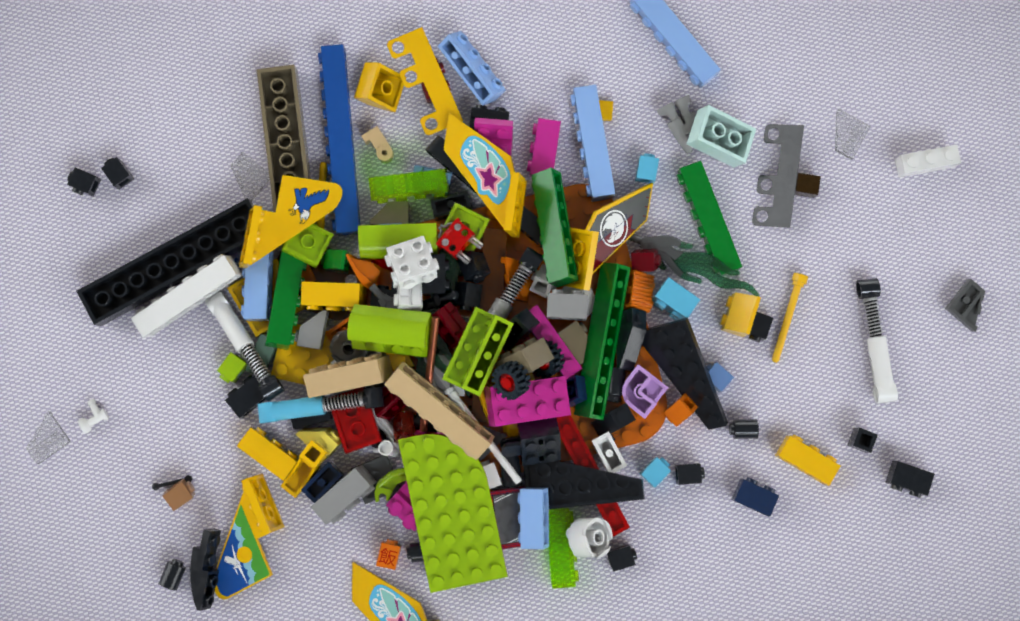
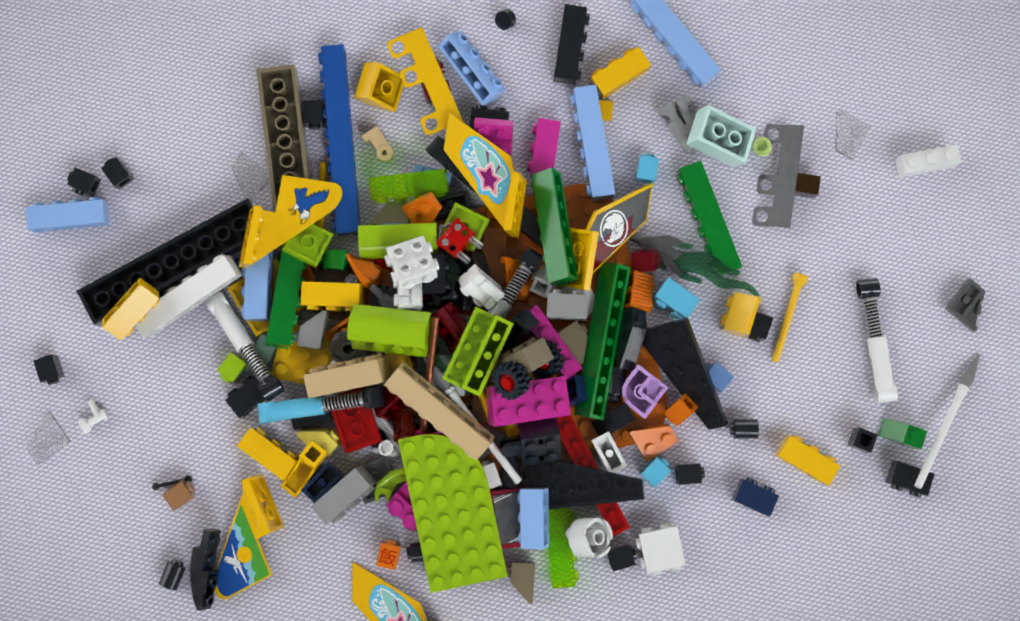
none -> light blue brick [26,197,109,232]
none -> black brick [33,354,65,385]
none -> yellow brick [102,278,160,340]
none -> black brick [302,100,325,130]
none -> orange wing [402,192,442,224]
none -> white brick [458,264,505,310]
none -> black wheel [495,9,516,30]
none -> dark tan slope [507,561,535,604]
none -> black brick [553,4,590,85]
none -> yellow brick [590,46,651,100]
none -> orange wing [627,424,679,462]
none -> white brick [635,523,686,576]
none -> yellowish green tile [752,137,772,157]
none -> green slope [878,418,927,449]
none -> white piece [914,354,980,489]

